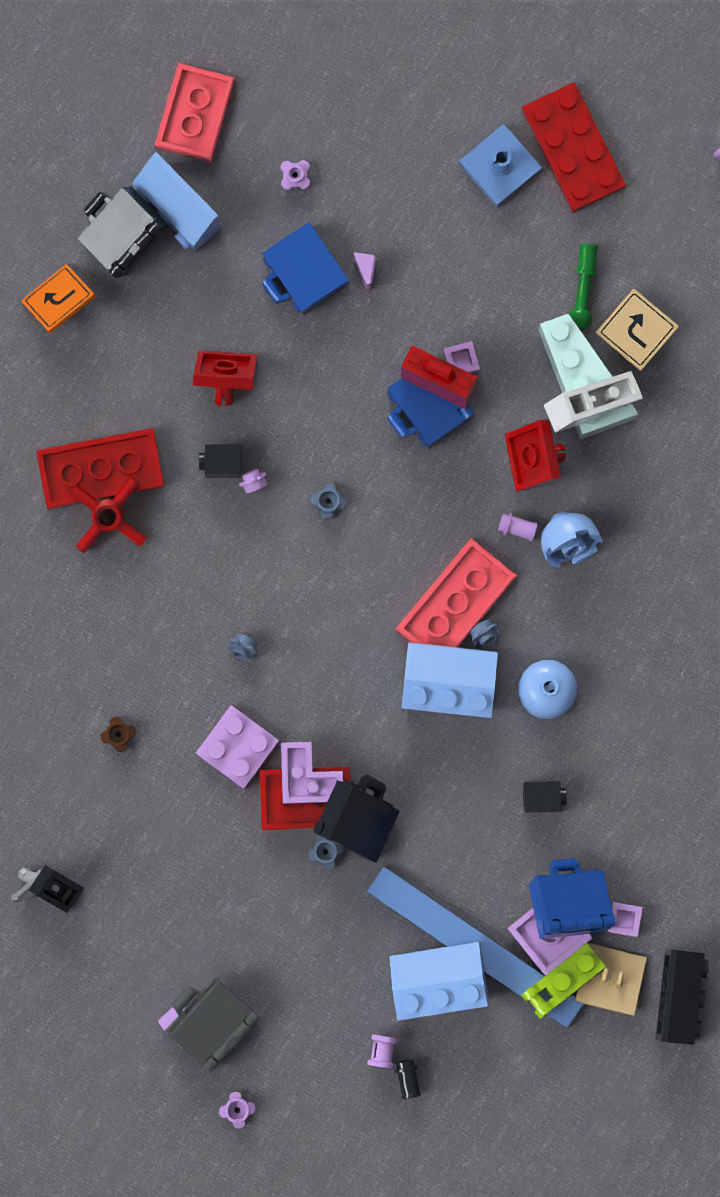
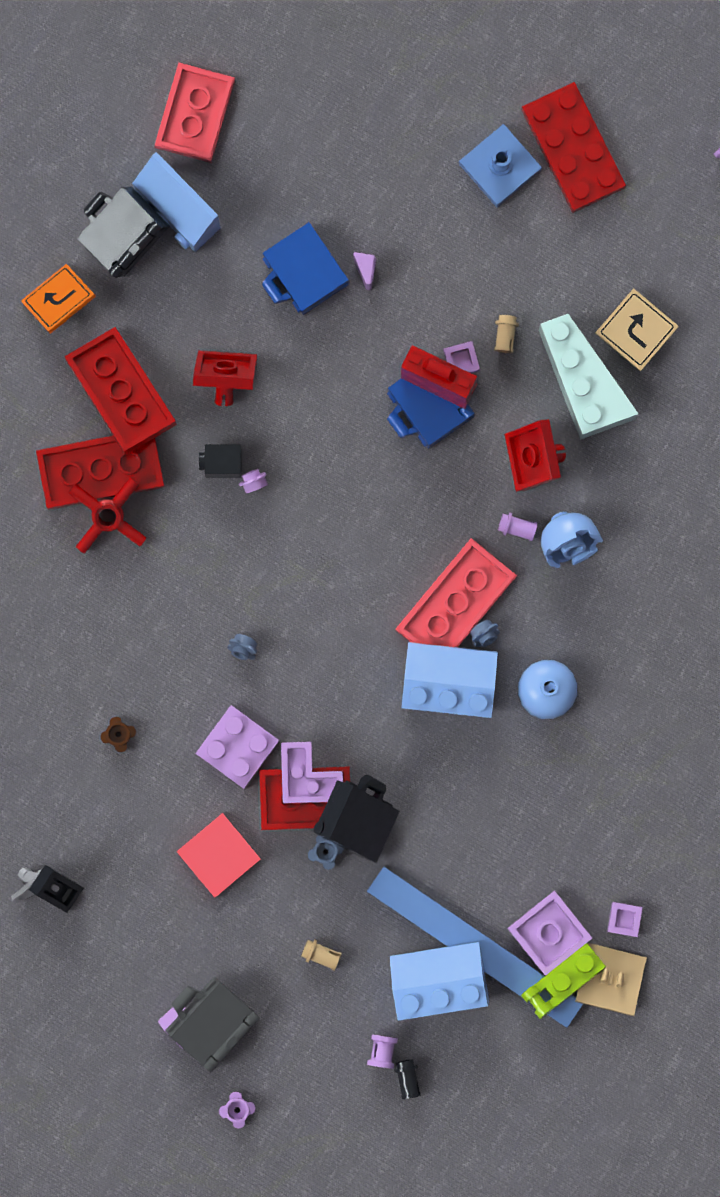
lavender plate [280,160,310,190] -> none
sand blue plate [311,484,346,519] -> none
black brick [523,781,567,813] -> none
blue piece [528,858,615,939] -> none
white slope [544,371,643,433] -> none
green pin [569,244,598,330] -> none
black slope [655,949,709,1045] -> none
none -> red plate [64,327,177,455]
none -> coral tile [176,813,261,898]
none -> tan pin [301,939,342,971]
none -> tan pin [494,315,519,353]

